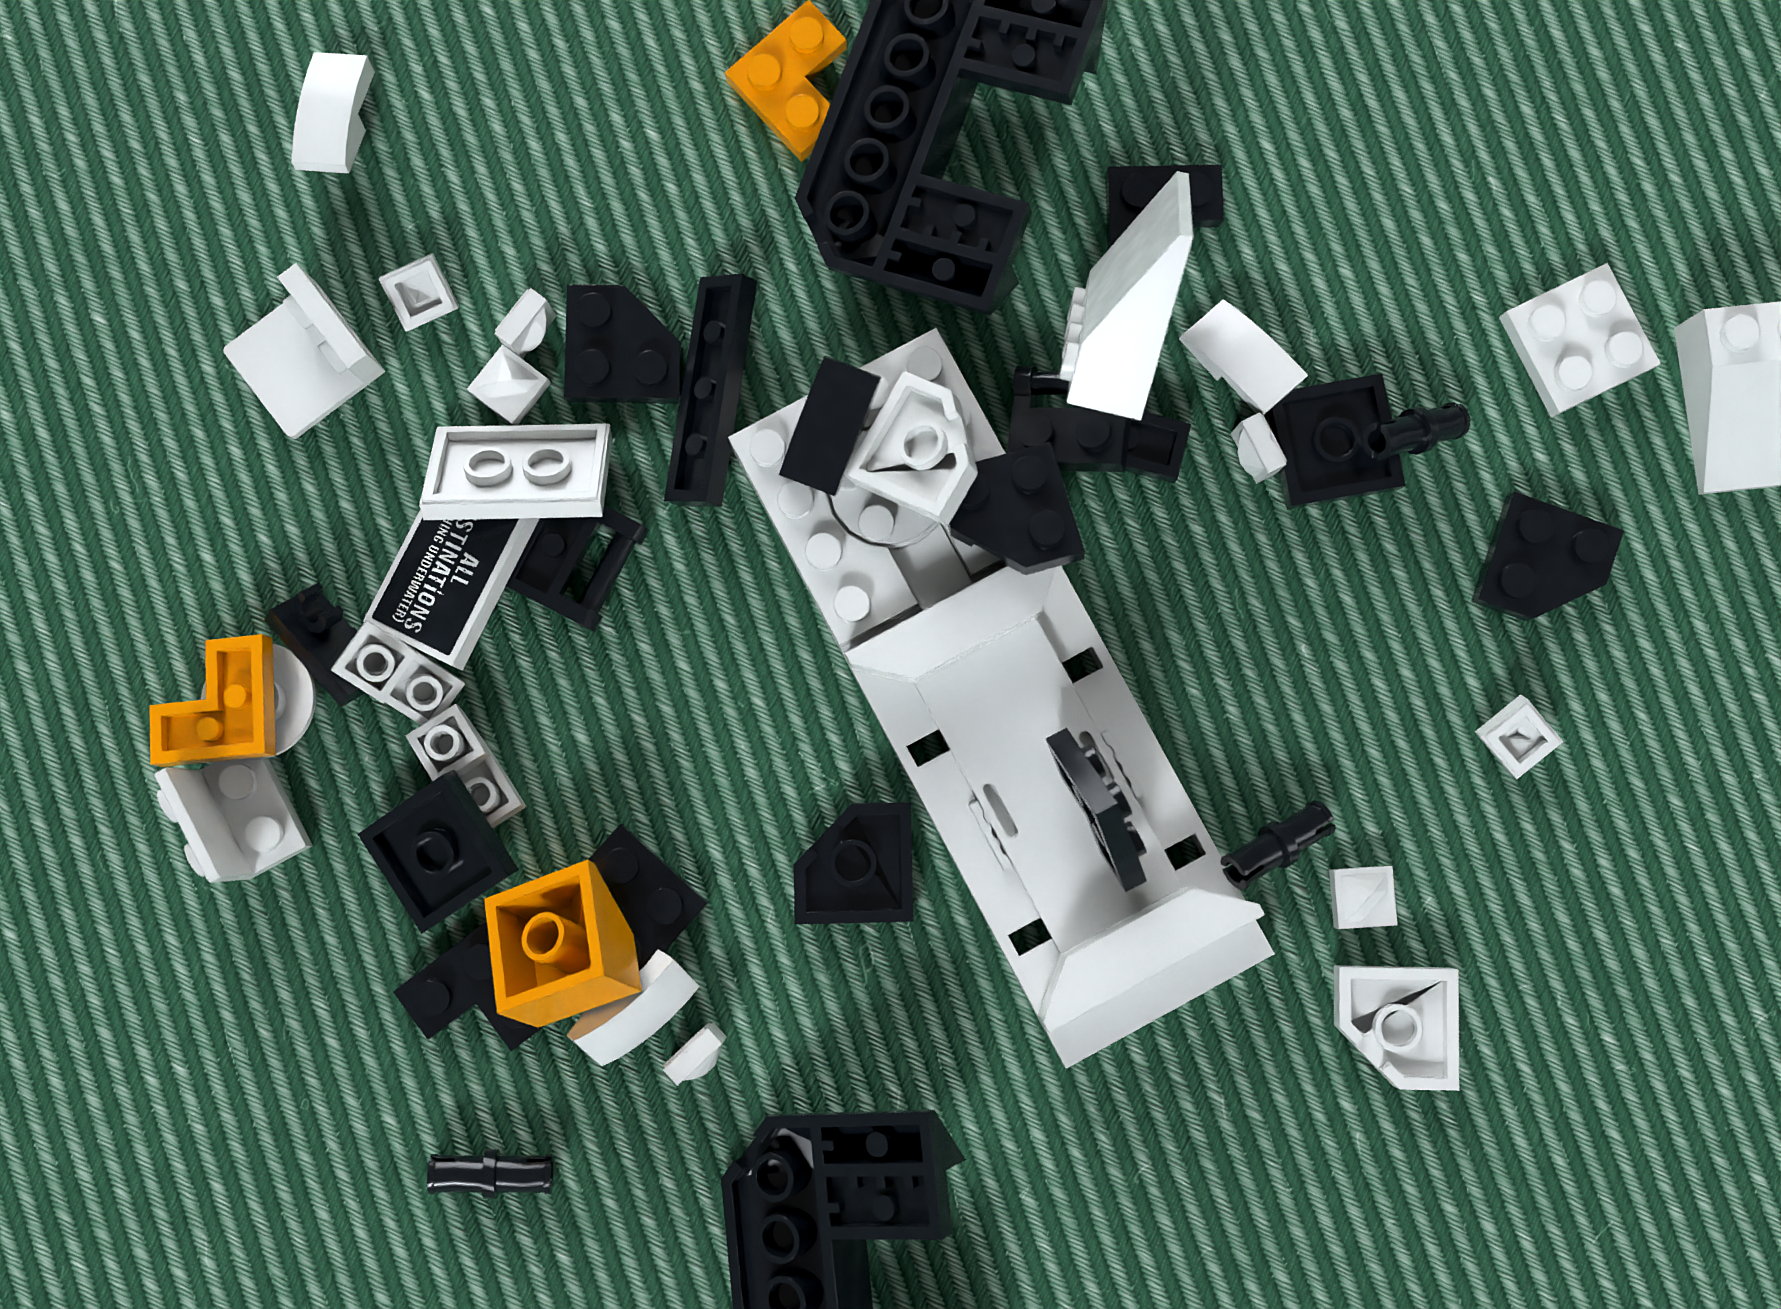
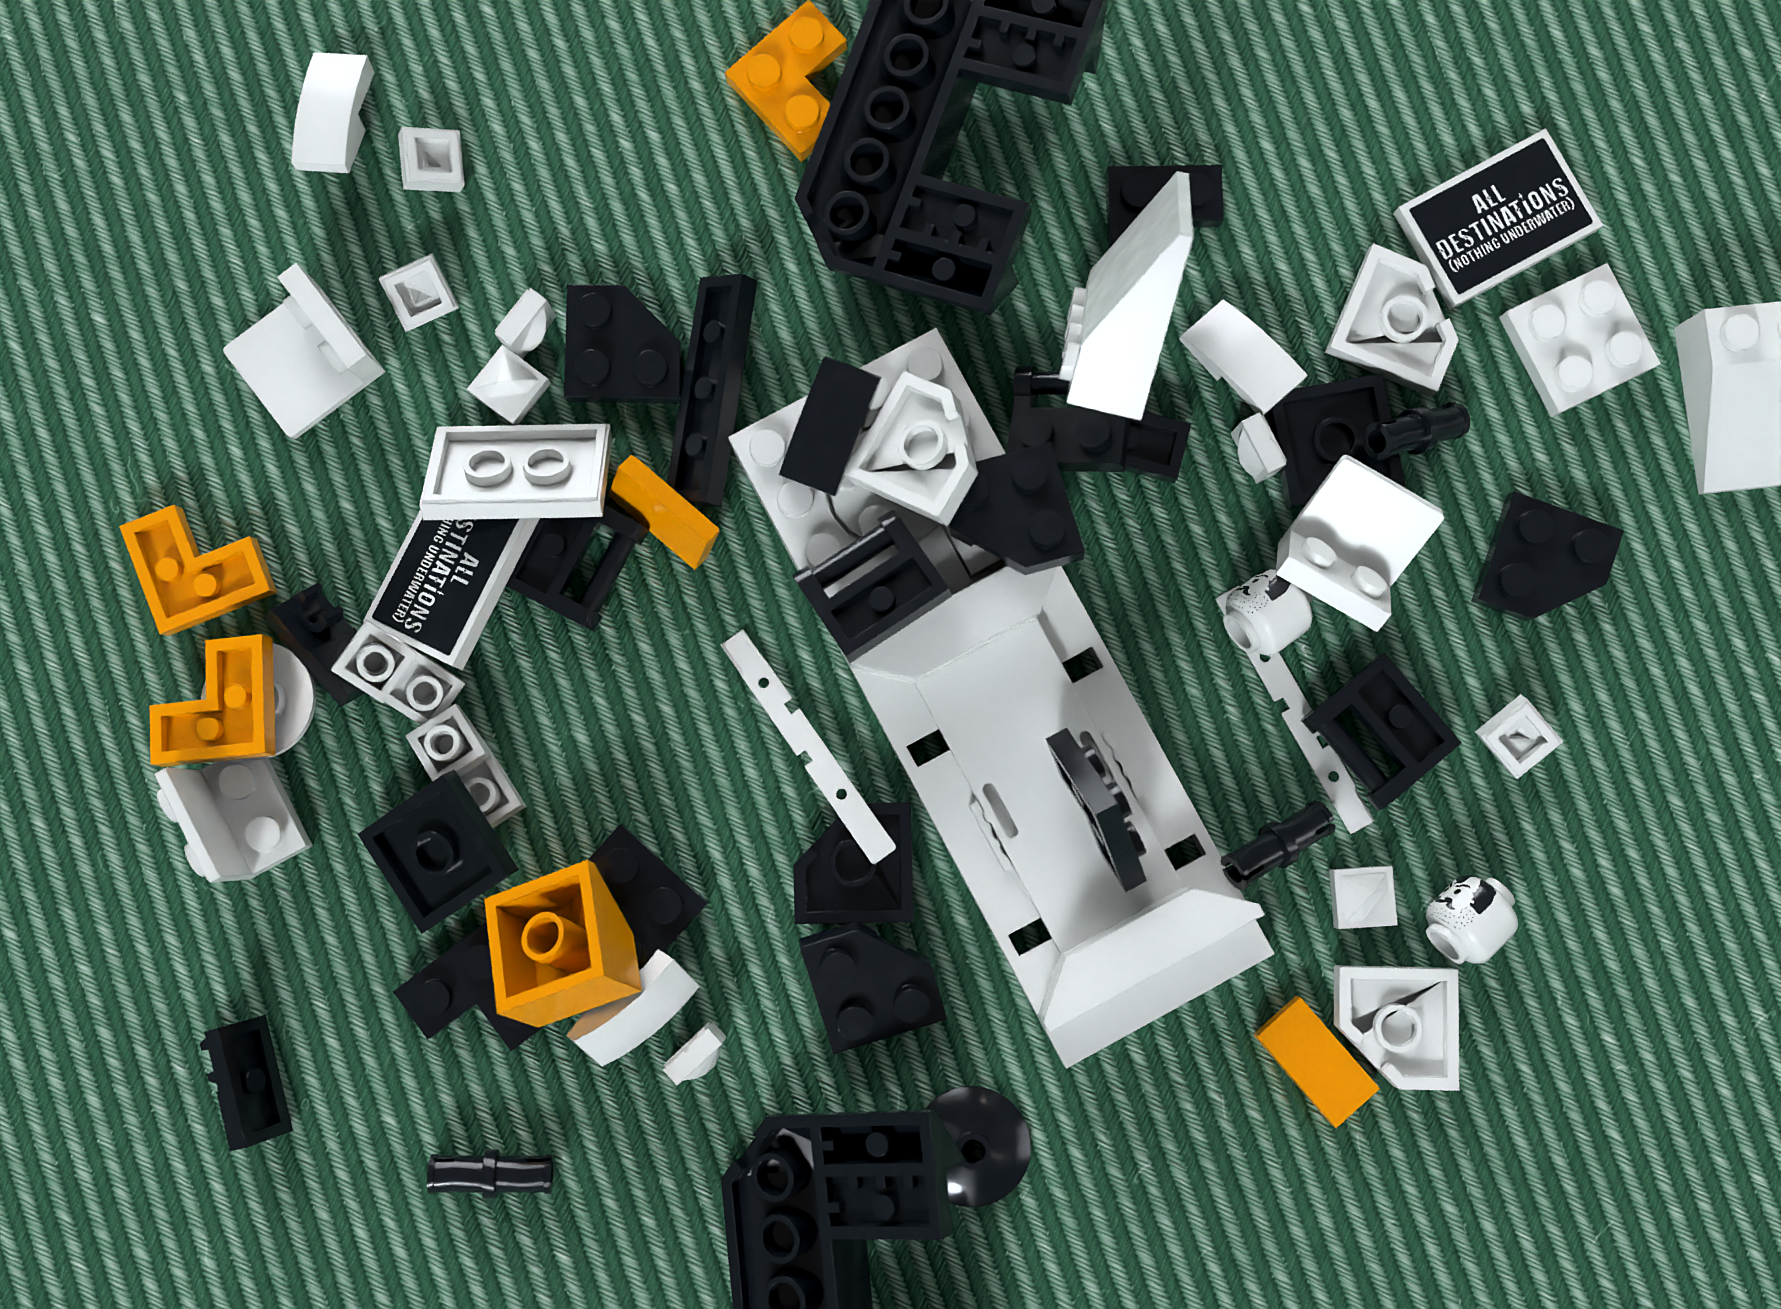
none -> light orange plate [119,505,277,636]
none -> black plate [200,1015,293,1151]
none -> white tile [398,127,465,192]
none -> light orange tile [608,455,720,570]
none -> white piece [721,629,896,864]
none -> black plate [792,509,952,663]
none -> black plate [799,921,947,1054]
none -> black dish [924,1086,1031,1207]
none -> white piece [1216,586,1374,834]
none -> white head [1223,568,1313,656]
none -> light orange tile [1253,996,1380,1128]
none -> white bracket [1276,455,1444,632]
none -> black plate [1301,653,1462,811]
none -> white plate [1325,243,1459,397]
none -> black tile [1393,128,1603,310]
none -> white head [1426,875,1518,964]

